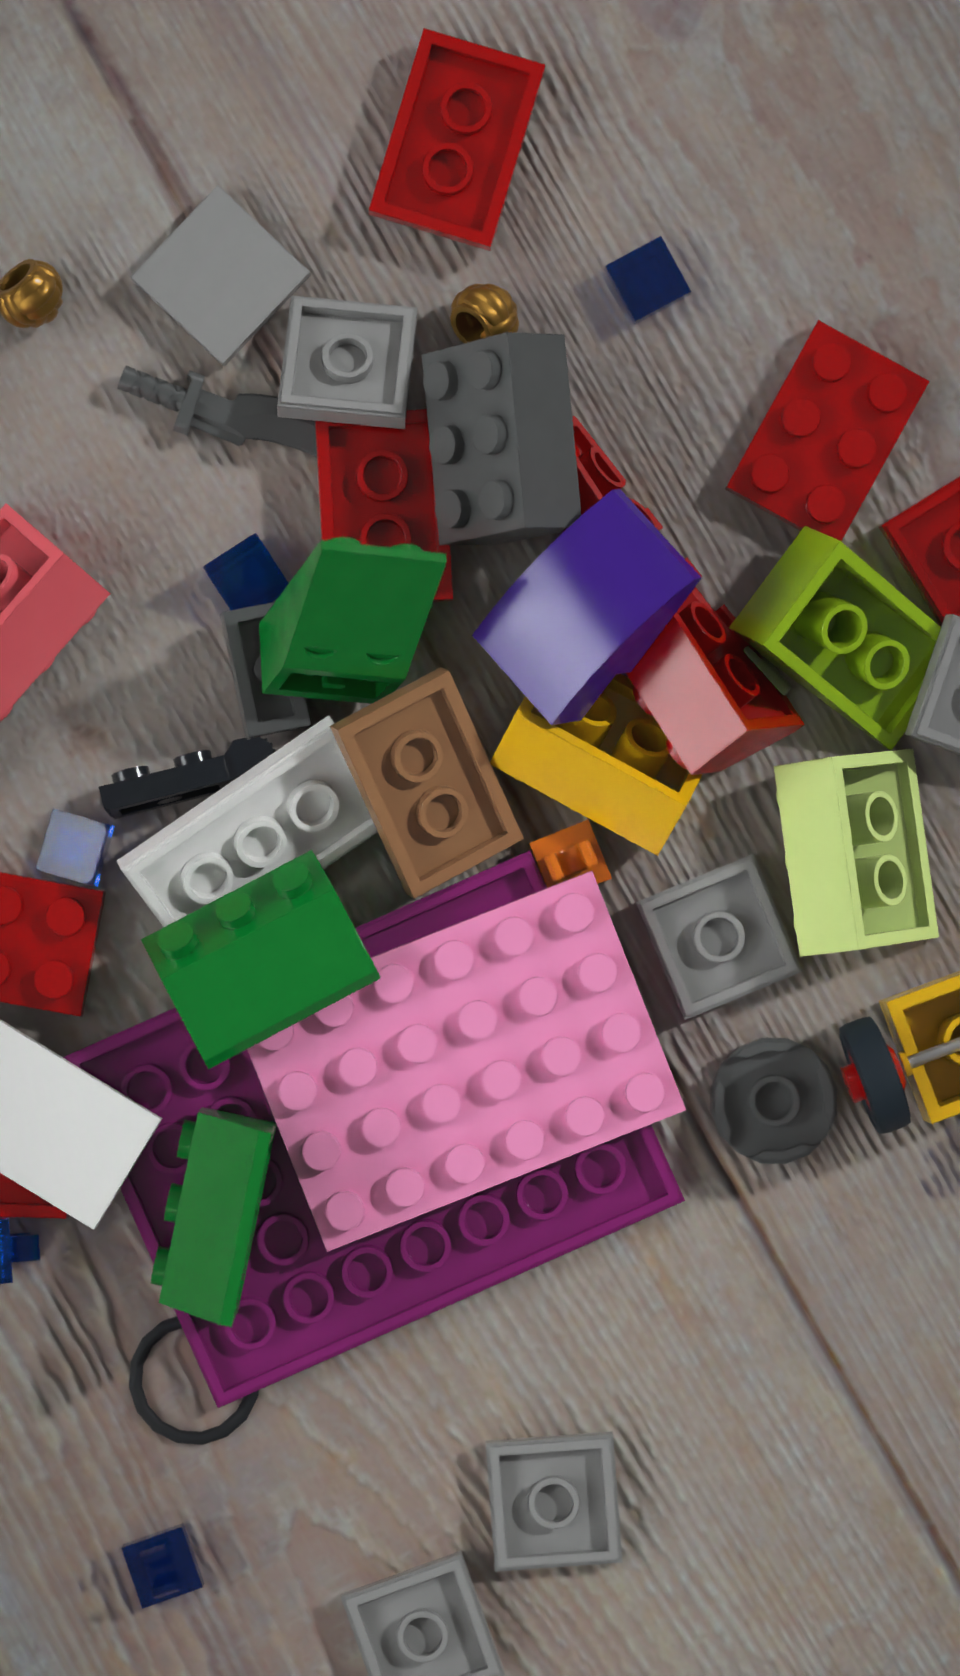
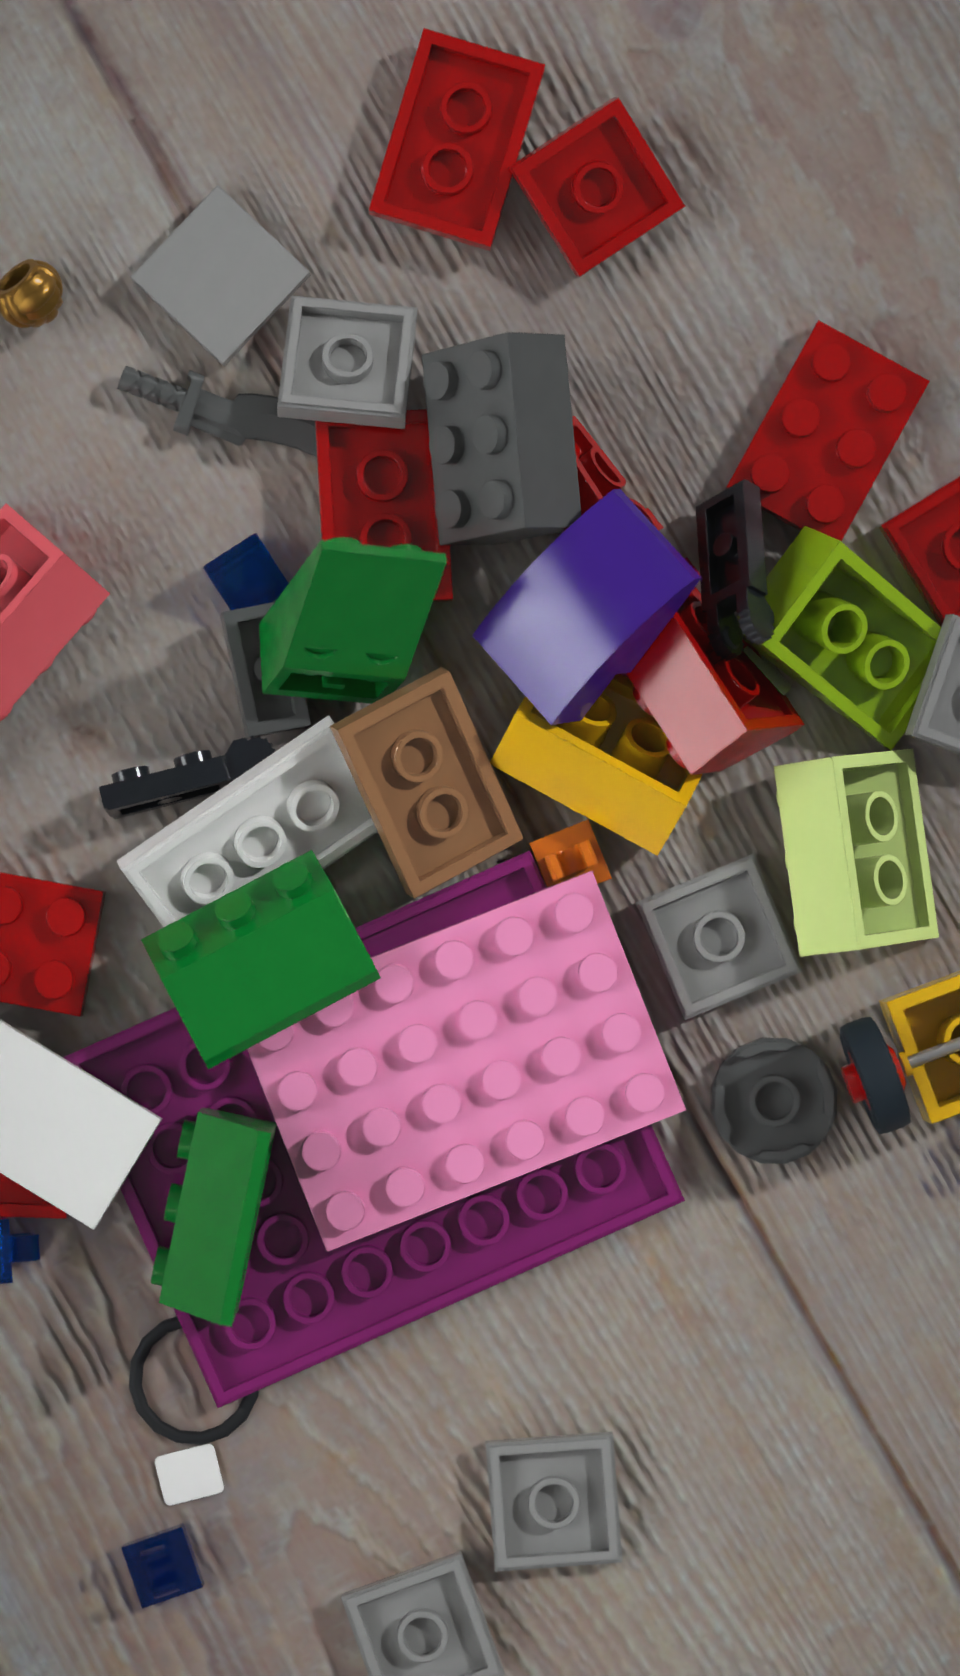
clear blue slope [36,808,115,887] -> none
pearl gold piece [450,283,519,343] -> none
clear blue tile [605,236,691,325] -> none
none -> white sticker [155,1444,224,1506]
none -> red plate [508,97,685,277]
none -> black hinge [696,479,775,661]

